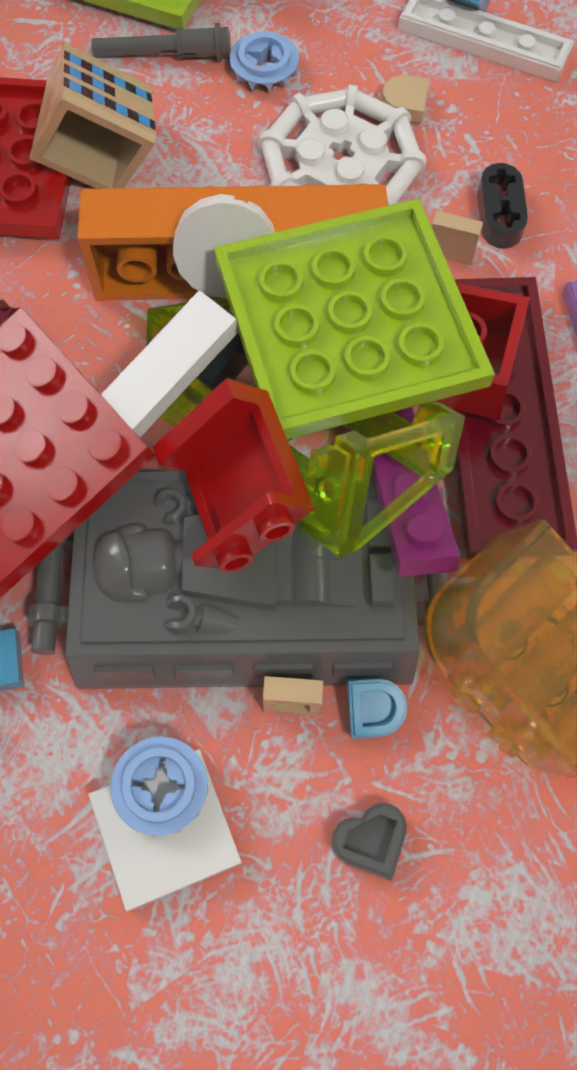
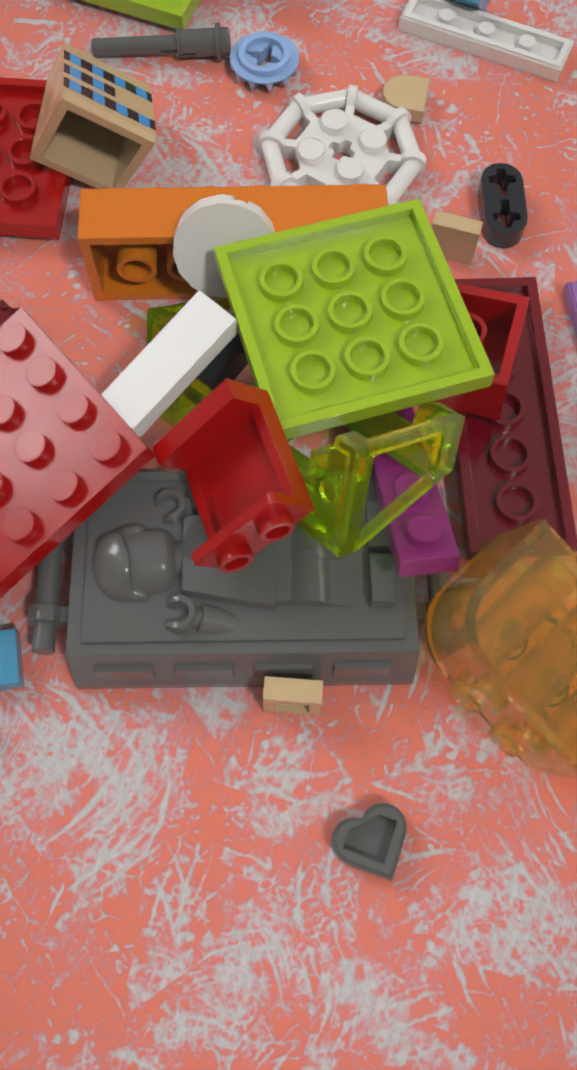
white tile [88,749,242,912] -> none
light blue gear [111,737,208,837] -> none
dark azure tile [346,677,407,739] -> none

